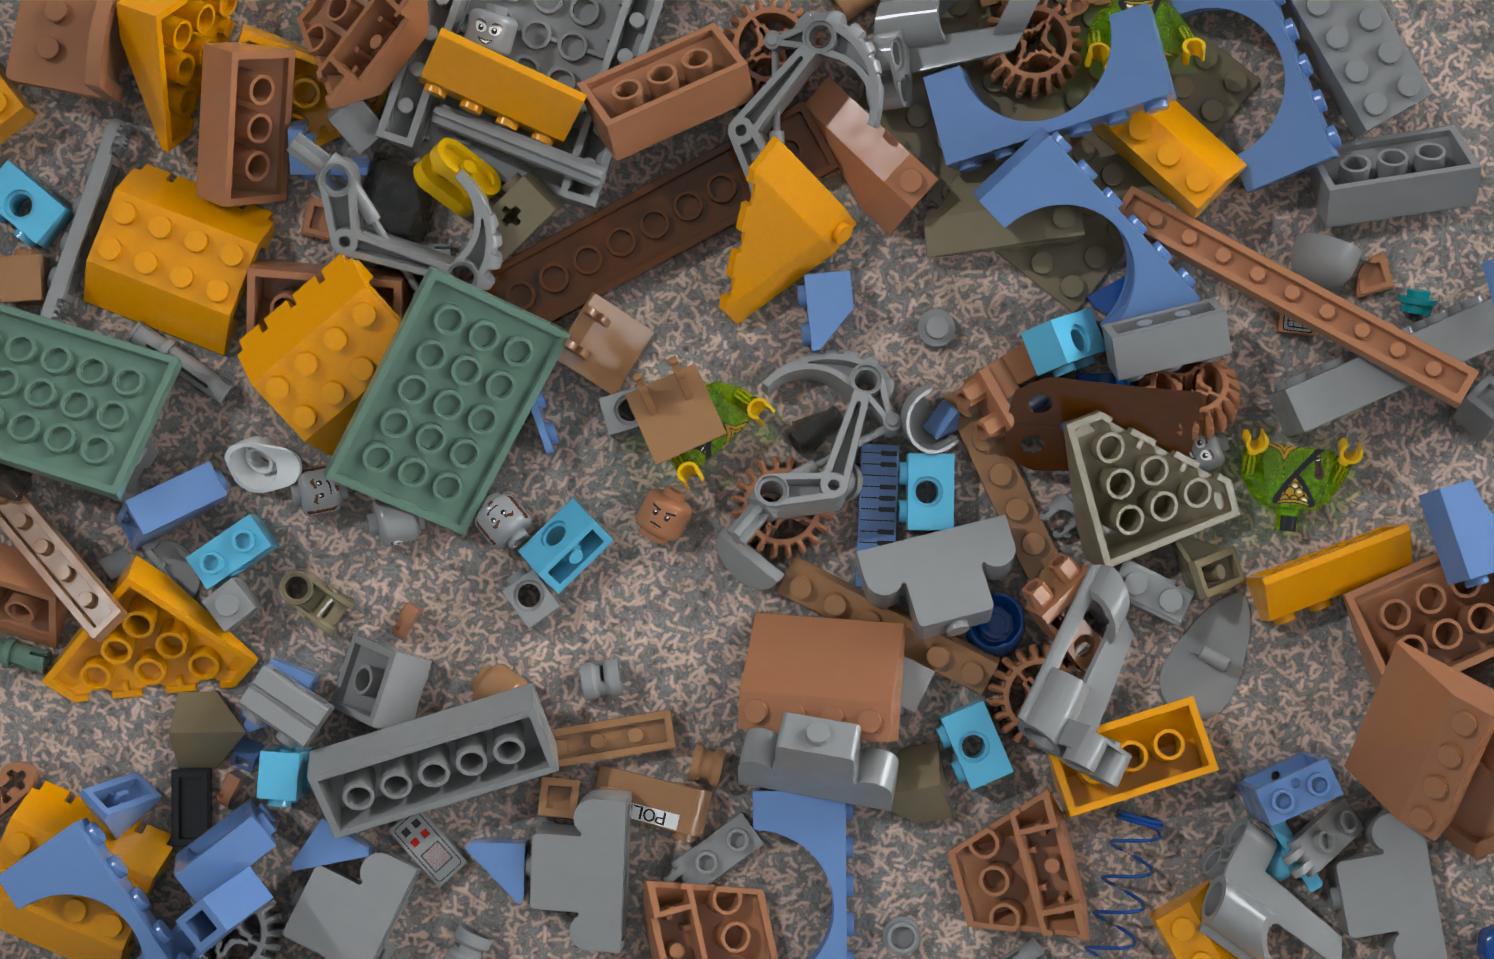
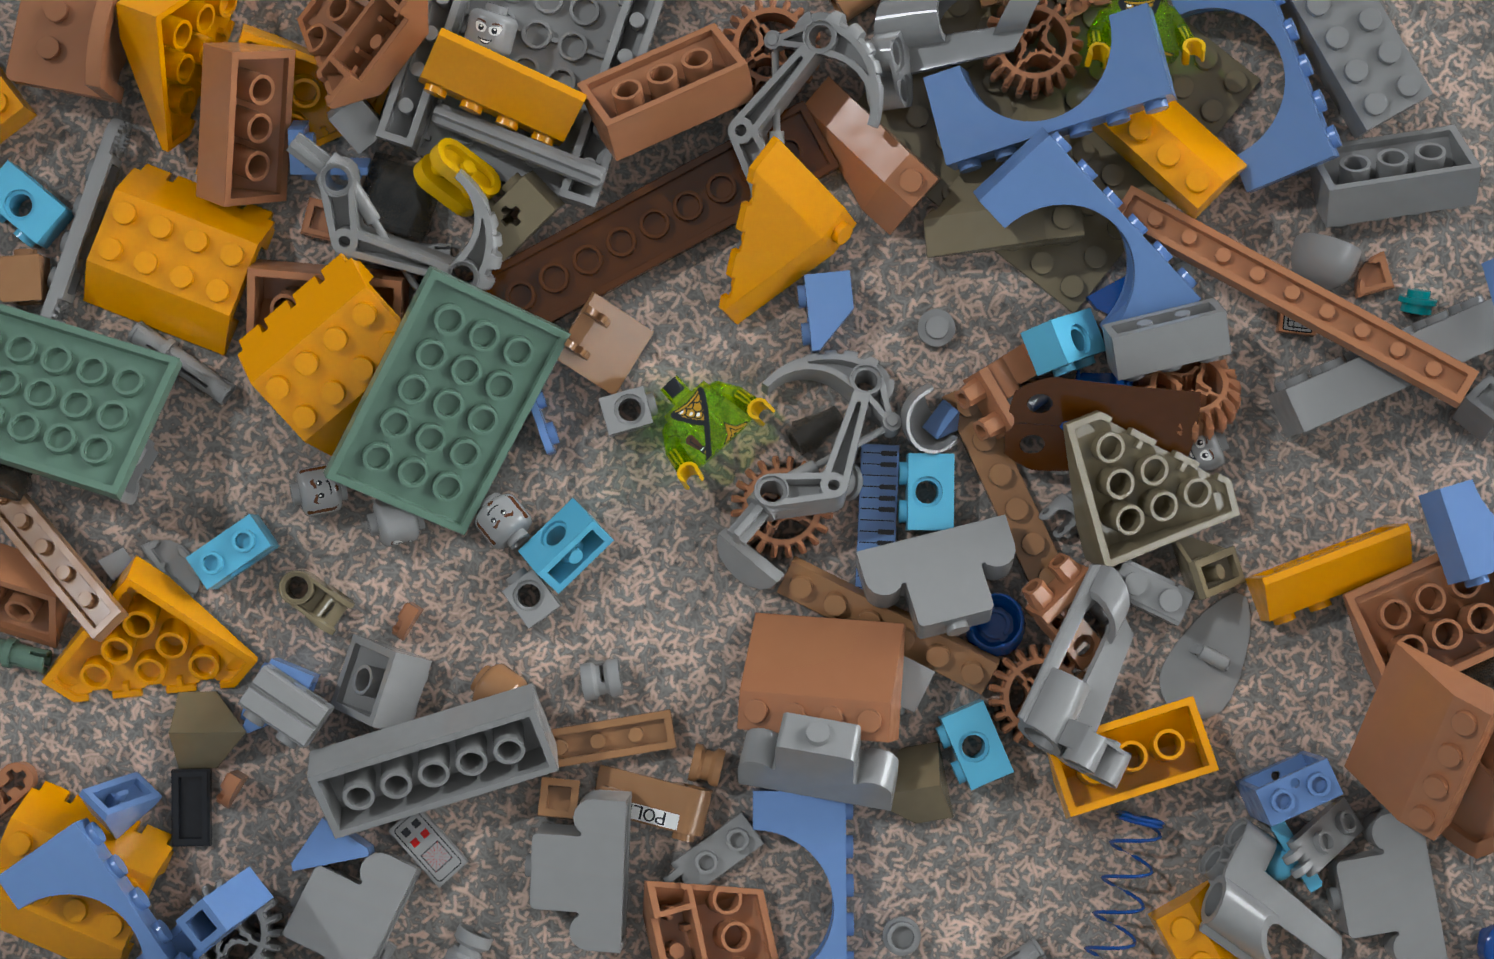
medium blue slope [116,461,228,551] -> none
medium blue window [174,797,277,902] -> none
light grey brick [201,577,265,632] -> none
white piece [224,436,302,493] -> none
medium blue piece [230,736,264,773] -> none
medium azure brick [256,745,314,807] -> none
medium blue slope [465,838,528,904] -> none
medium nougat plate [625,356,727,466] -> none
nougat head [636,485,692,545] -> none
nougat wedge [947,788,1090,941] -> none
clear neon green torso [1240,428,1364,533] -> none

